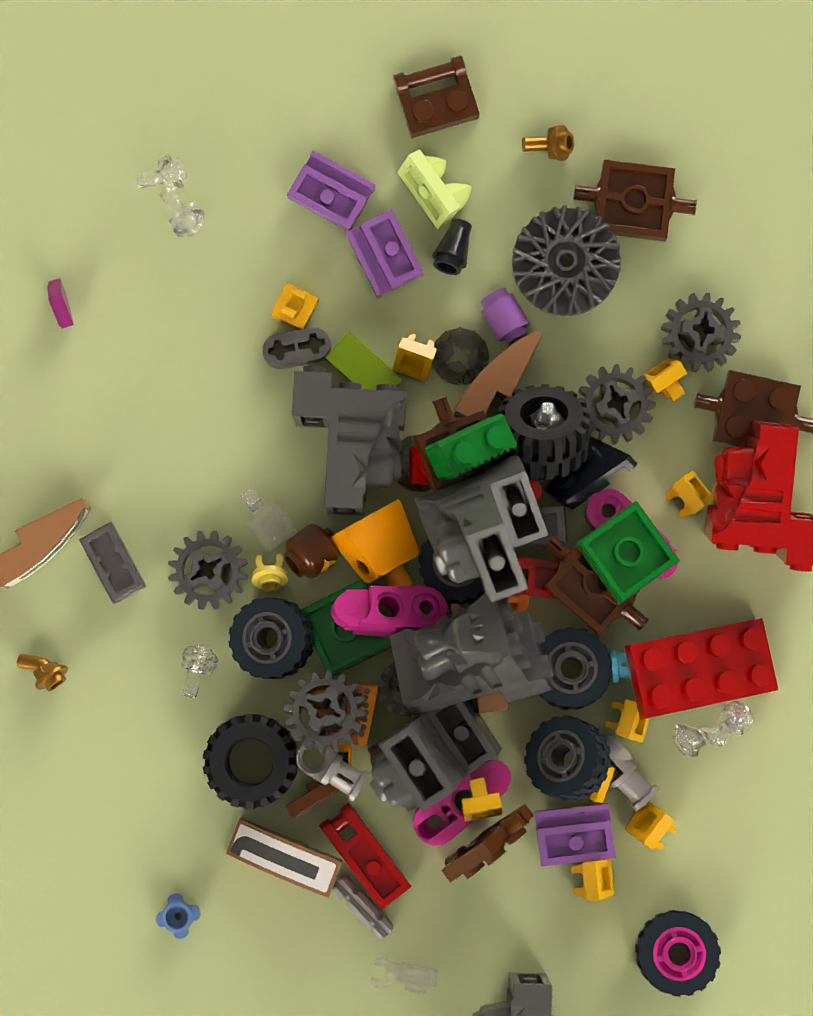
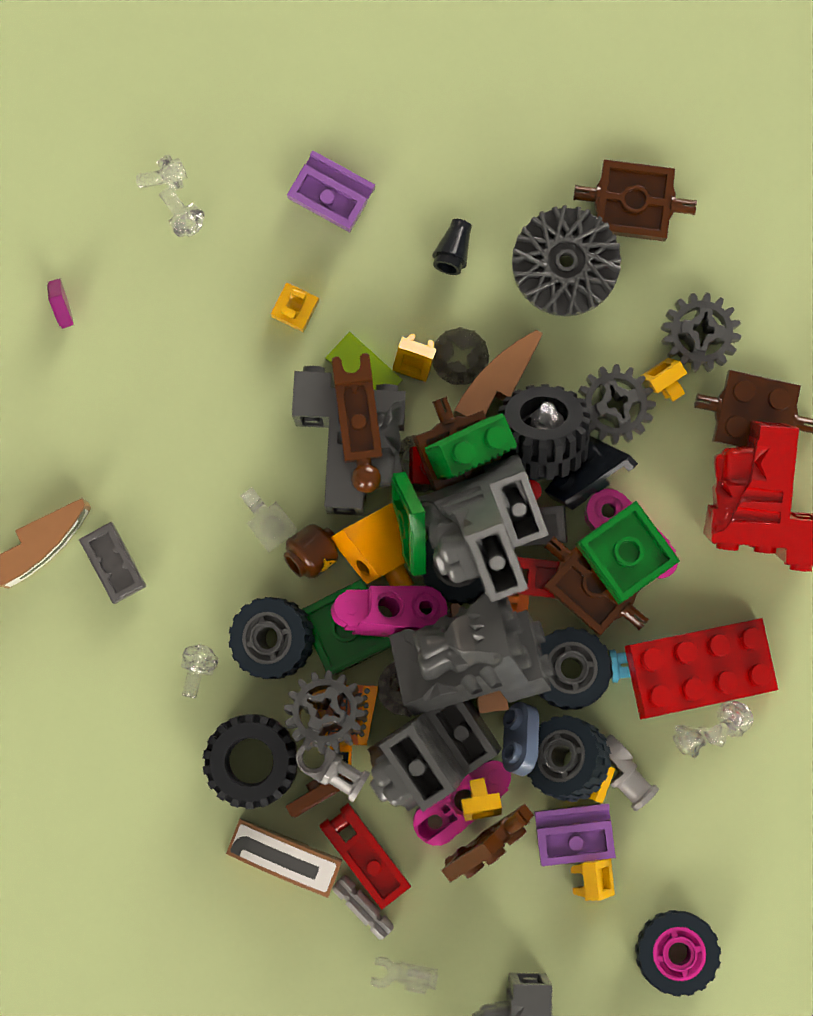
pearl gold plate [17,654,68,691] -> none
medium blue plate [156,893,201,939] -> none
dark grey gear [168,530,248,610] -> none
light yellow plate [251,554,288,592] -> none
flat silver beam [263,328,331,369] -> none
medium lavender plate [345,209,424,298] -> none
reddish brown plate [393,55,480,138] -> none
yellowish green tile [397,149,472,230] -> none
medium lavender brick [480,288,530,344] -> none
pearl gold plate [522,125,574,161] -> none
yellow tile [605,699,650,743] -> none
yellow tile [624,802,676,851] -> none
yellow tile [665,469,713,518] -> none
none -> reddish brown plate [332,353,383,493]
none -> green tile [391,472,426,576]
none -> sand blue plate [502,702,539,776]

